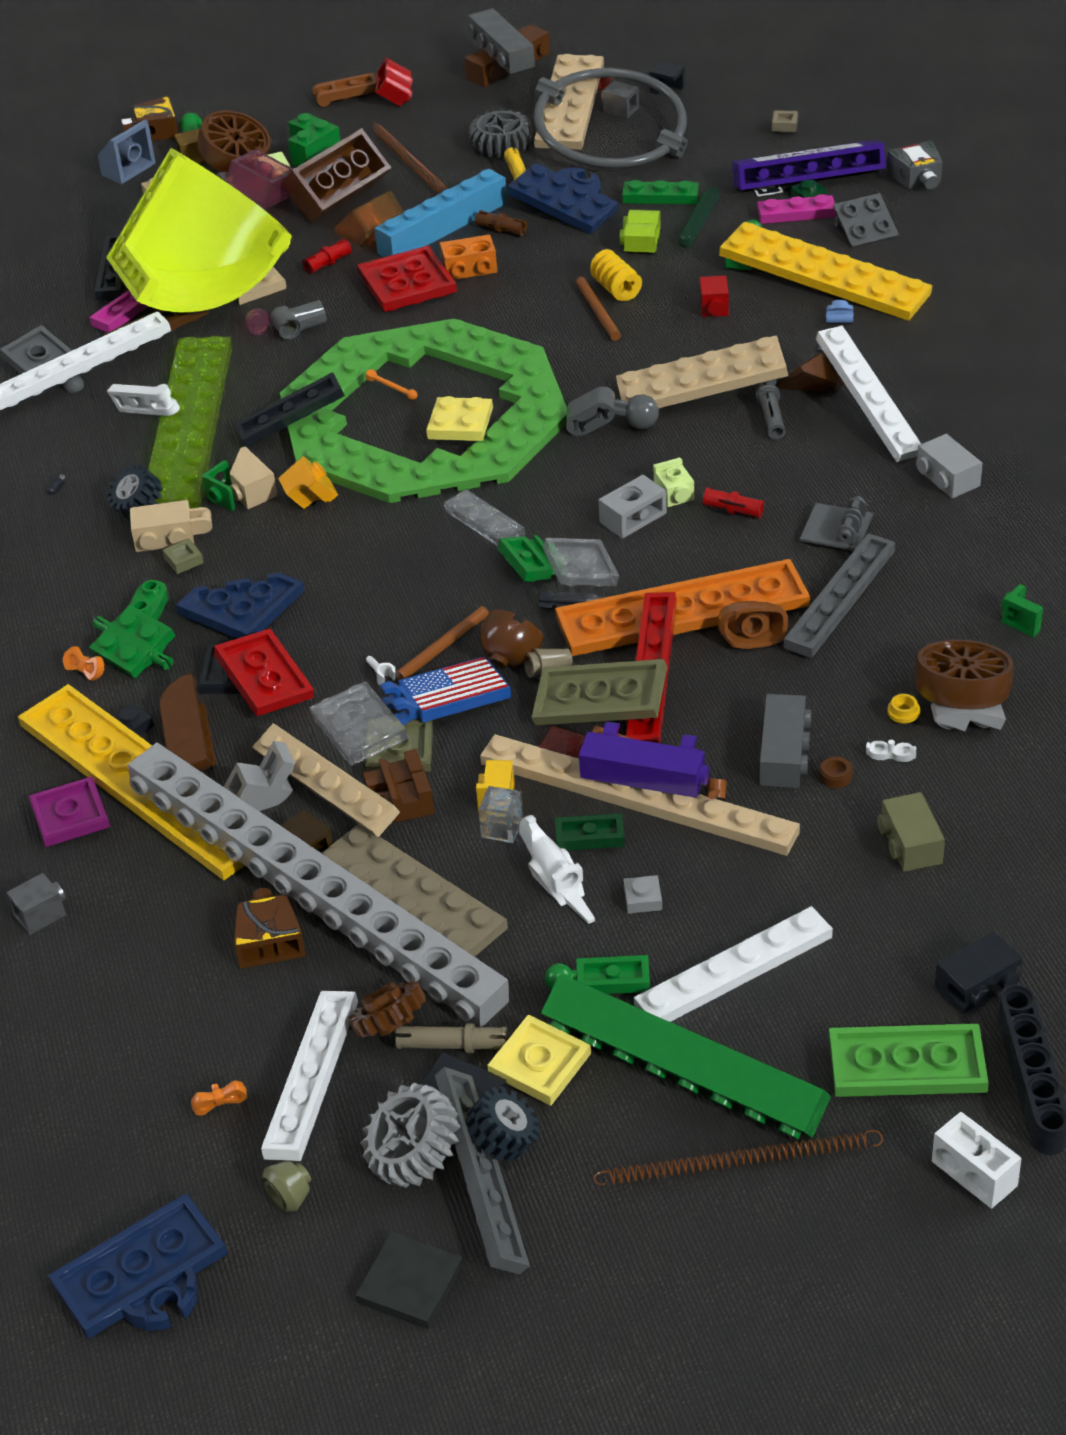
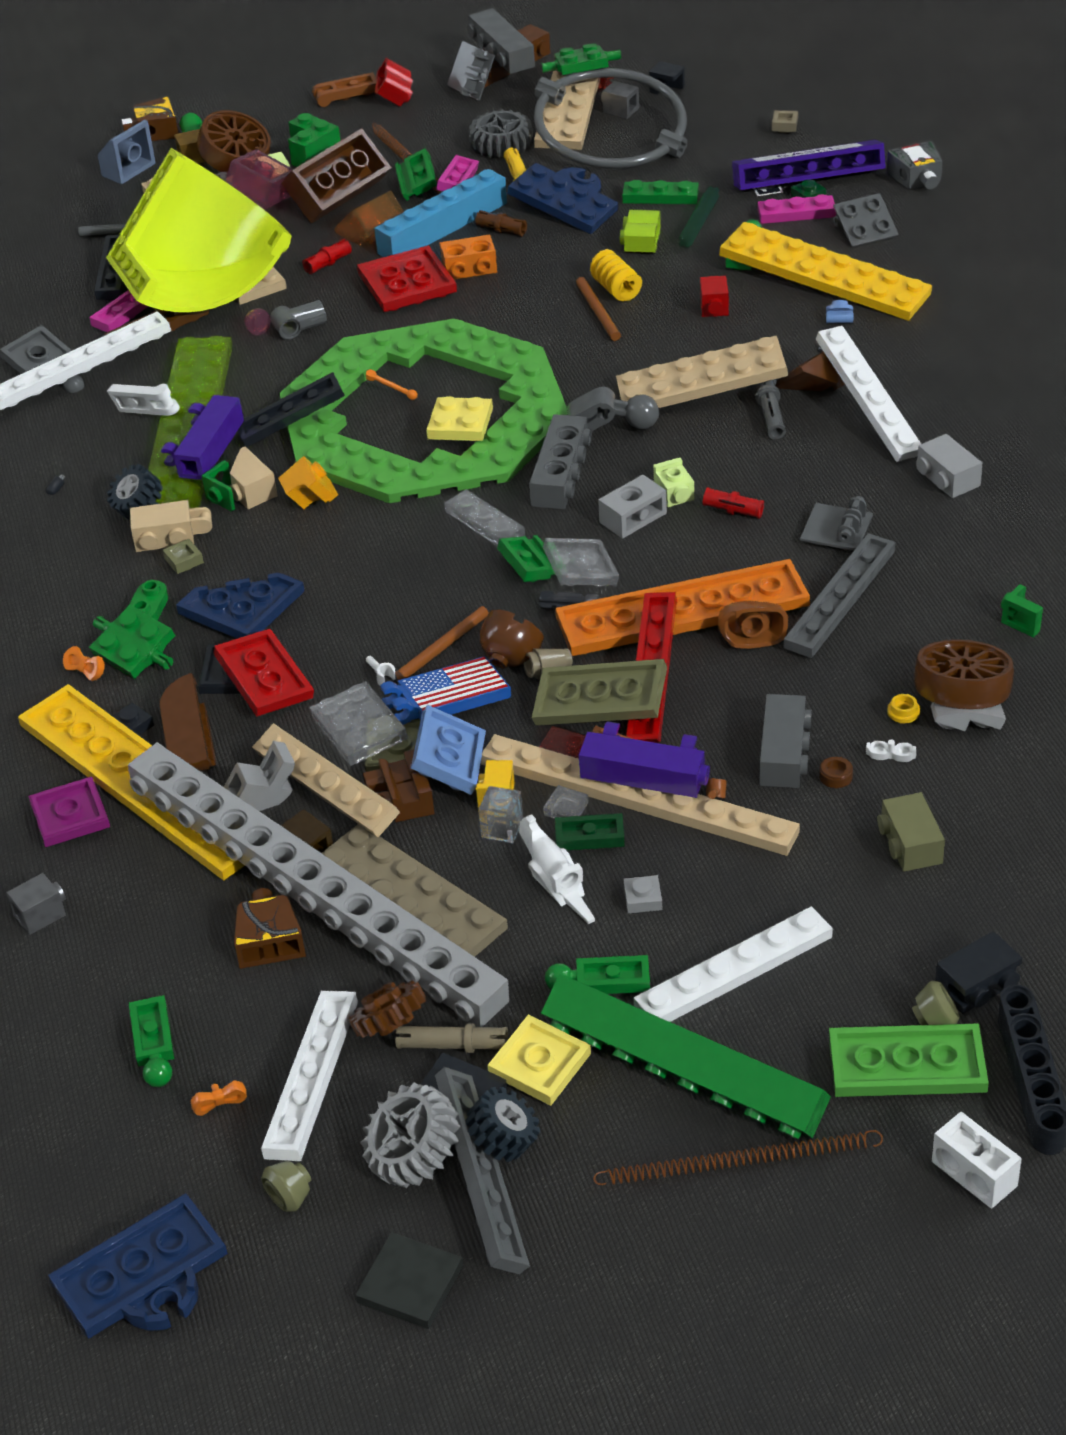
none -> dark grey bar [78,224,126,237]
none -> green plate [129,995,175,1087]
none -> dark purple brick [161,395,244,480]
none -> green plate [395,148,437,201]
none -> medium blue plate [411,705,486,794]
none -> dark pink plate [437,155,479,191]
none -> dark grey hinge [447,41,495,101]
none -> dark grey brick [529,414,592,509]
none -> green plate [541,43,621,75]
none -> clear tile [543,785,589,818]
none -> olive cone [912,981,960,1025]

